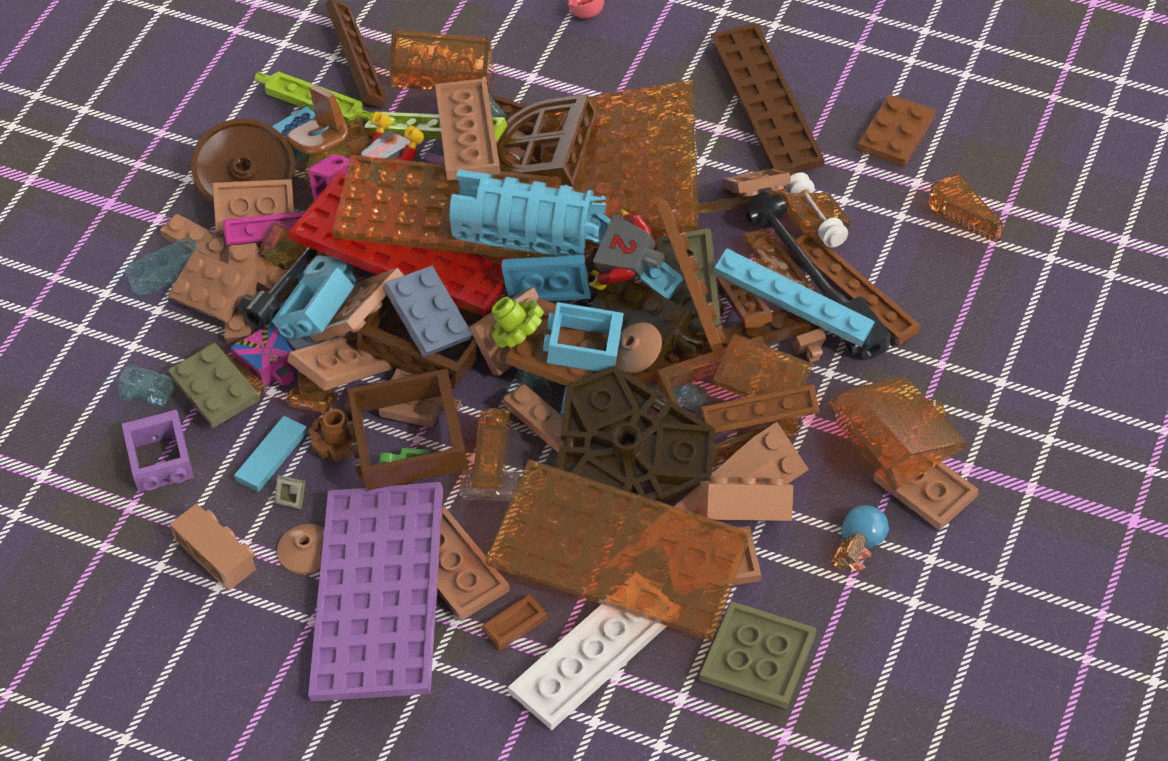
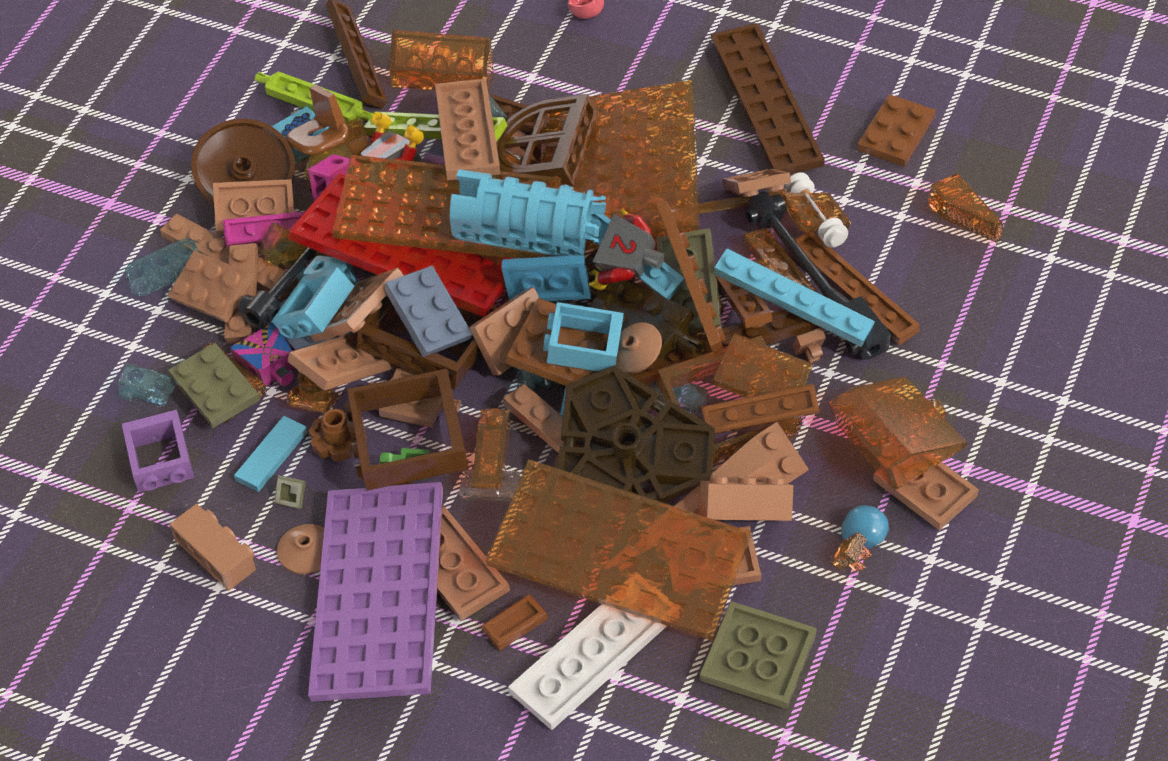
lime plant [492,296,544,348] -> none

